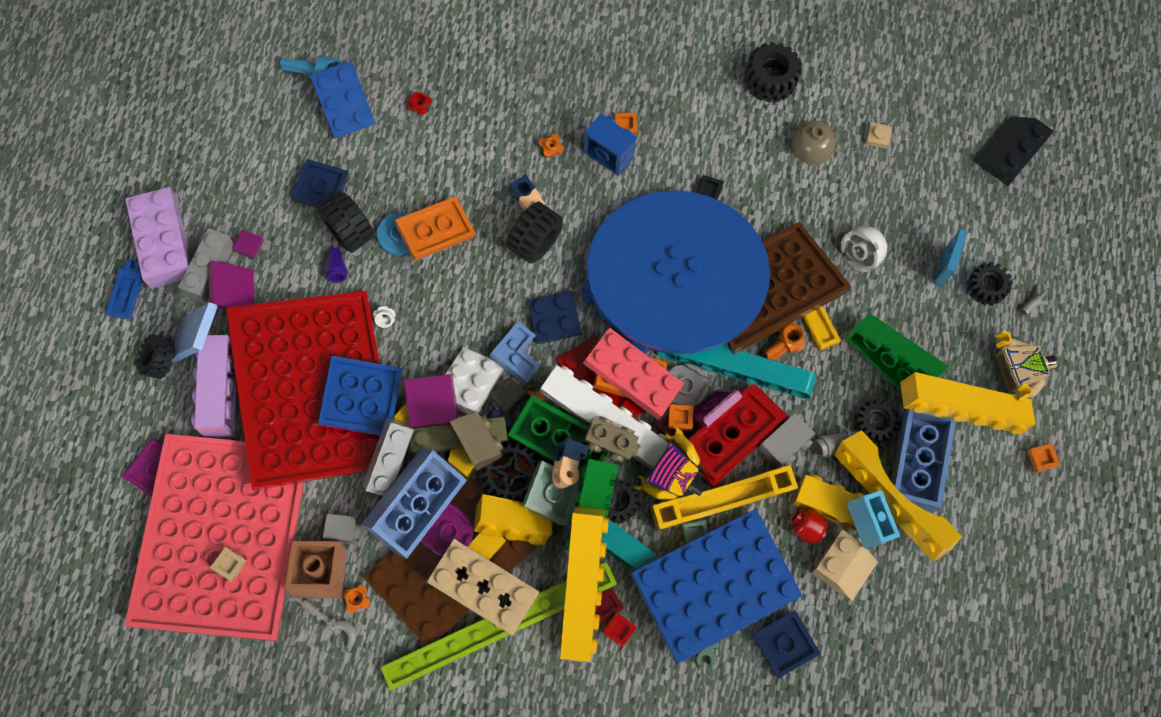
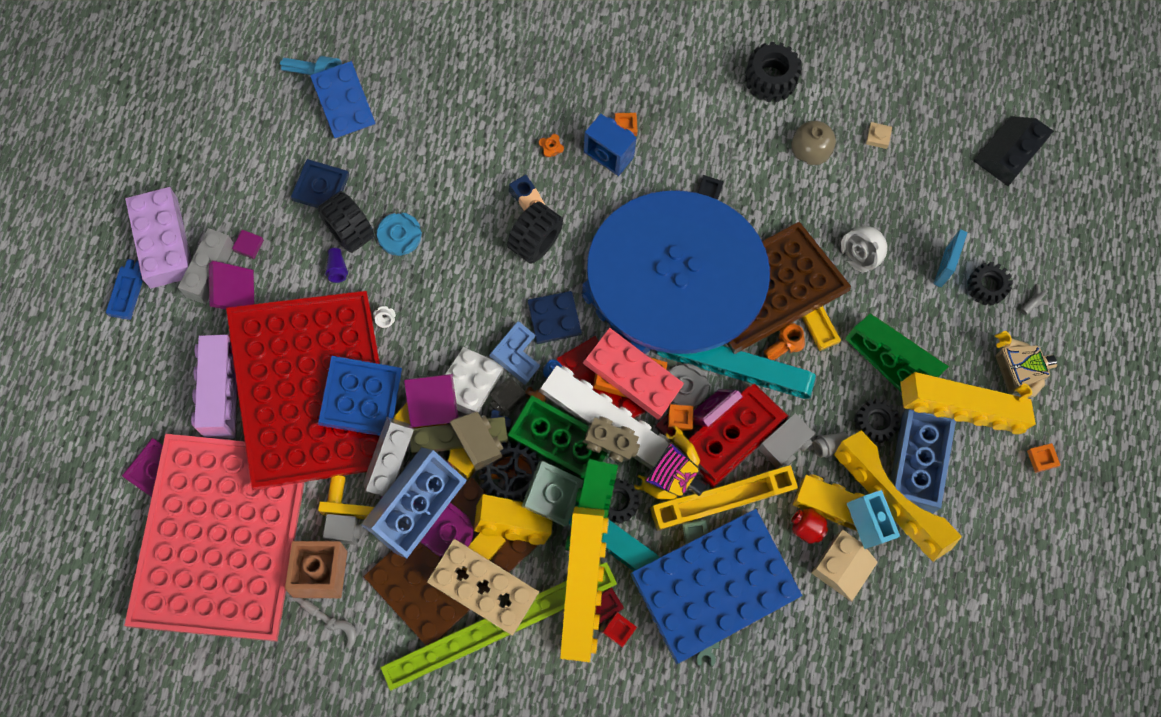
black tyre [137,334,175,379] -> none
light blue tile [171,302,217,363] -> none
tan plate [210,547,247,583] -> none
orange plate [343,585,370,613] -> none
orange plate [395,196,476,261] -> none
red plate [407,92,432,115] -> none
leg [552,439,589,489] -> none
dark blue plate [752,610,821,679] -> none
none -> yellow piece [318,476,374,519]
none -> blue hinge [543,360,562,379]

